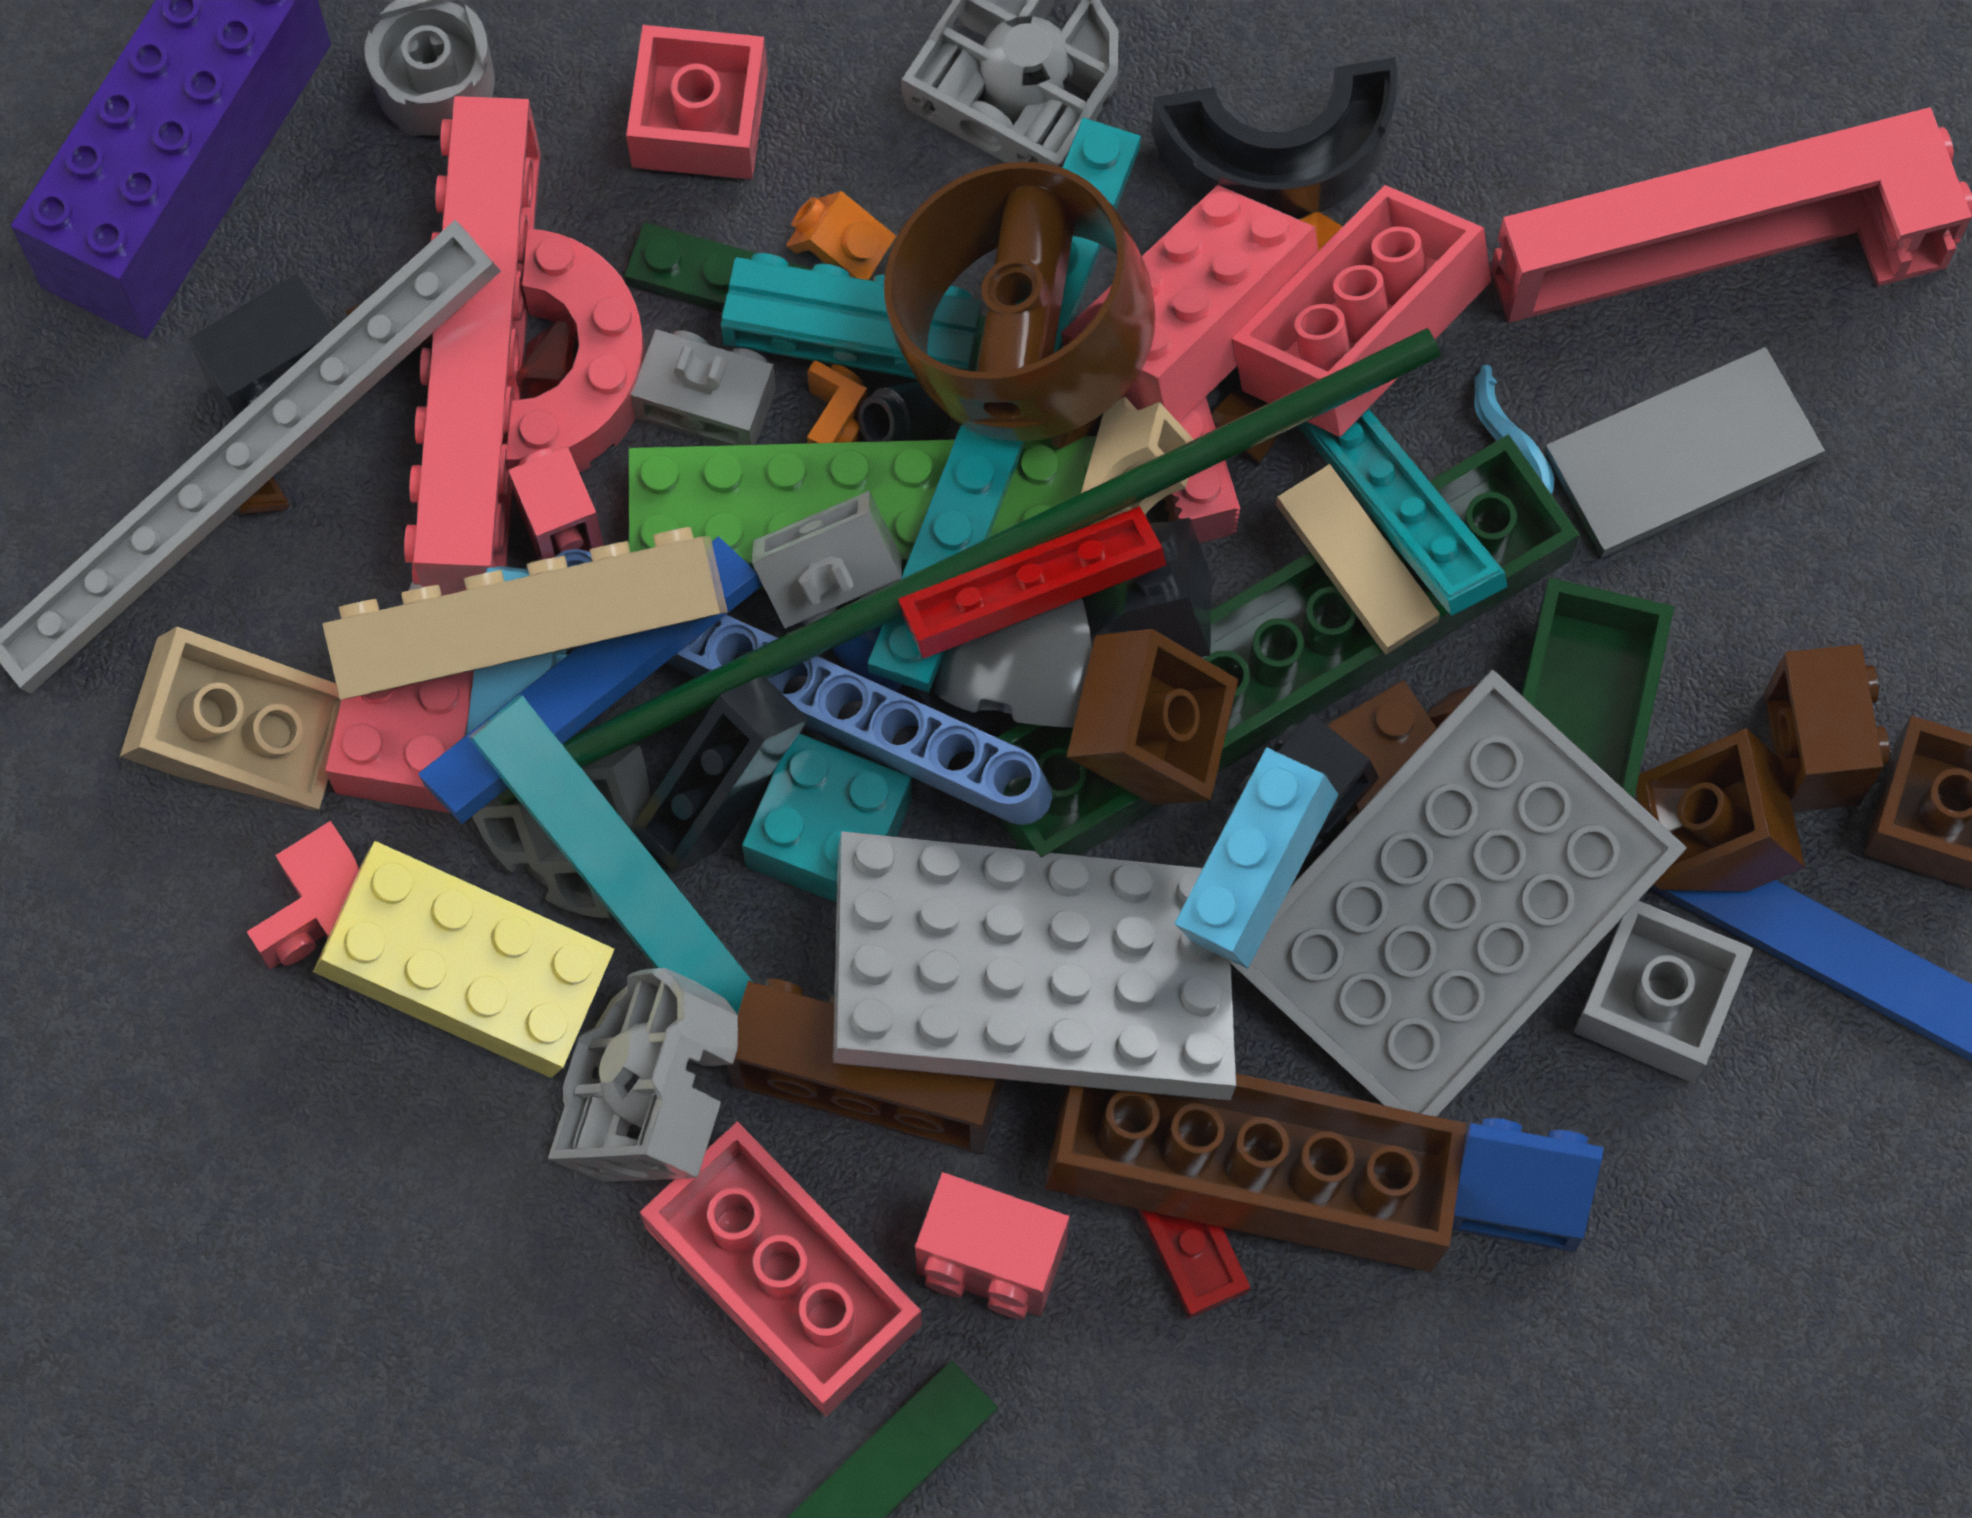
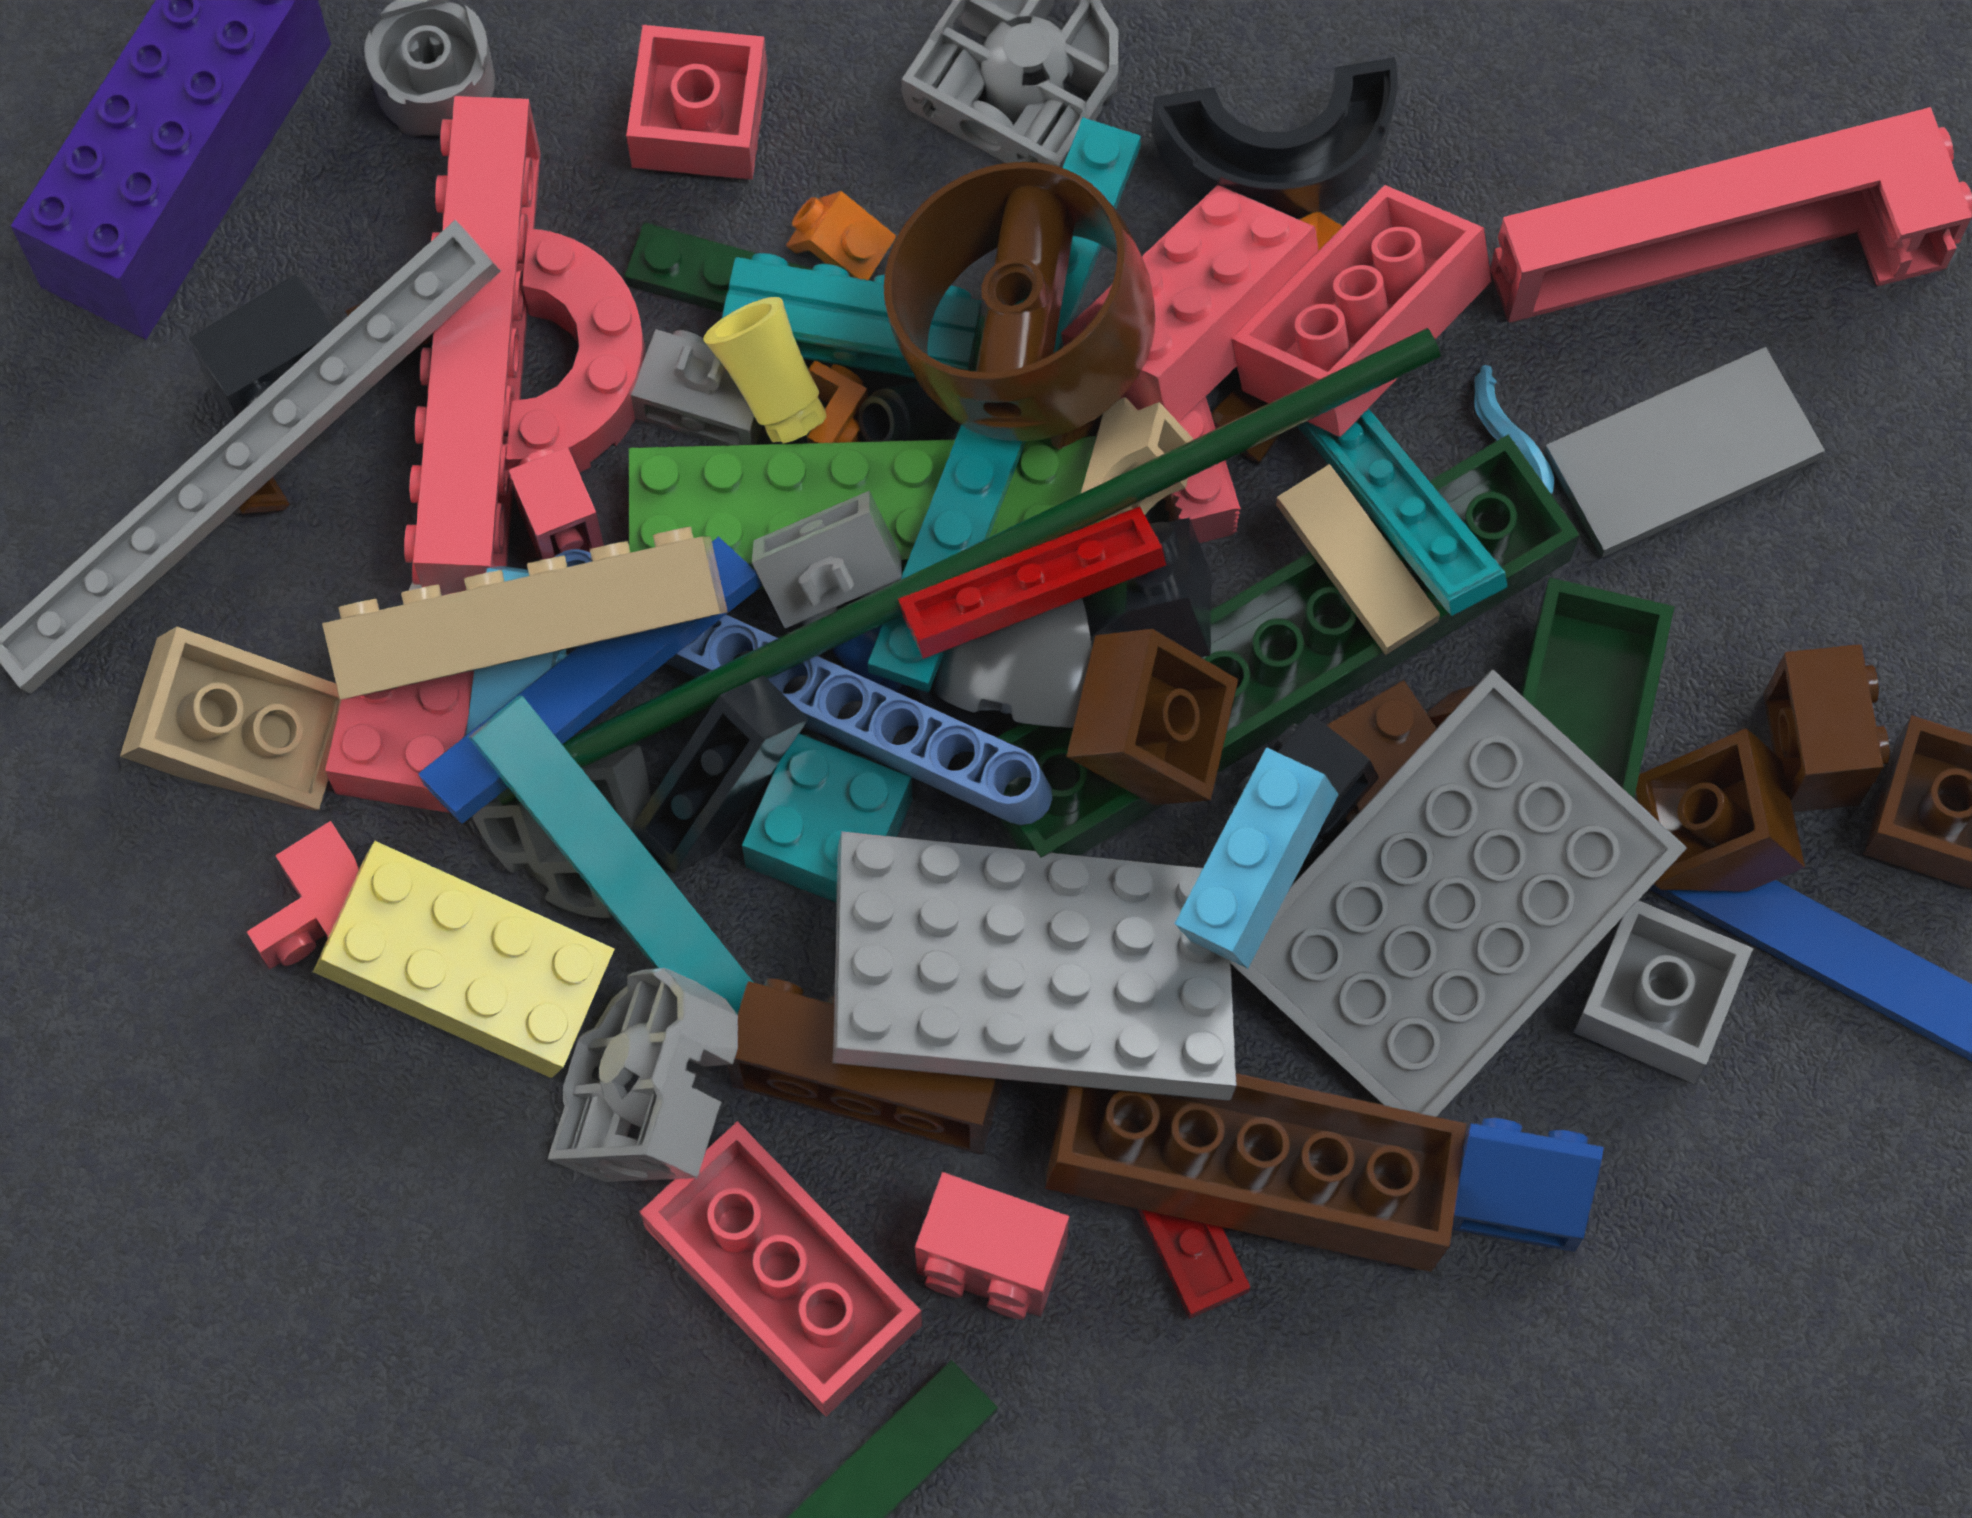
clear red slope [516,321,575,399] -> none
none -> light yellow plant [703,297,826,444]

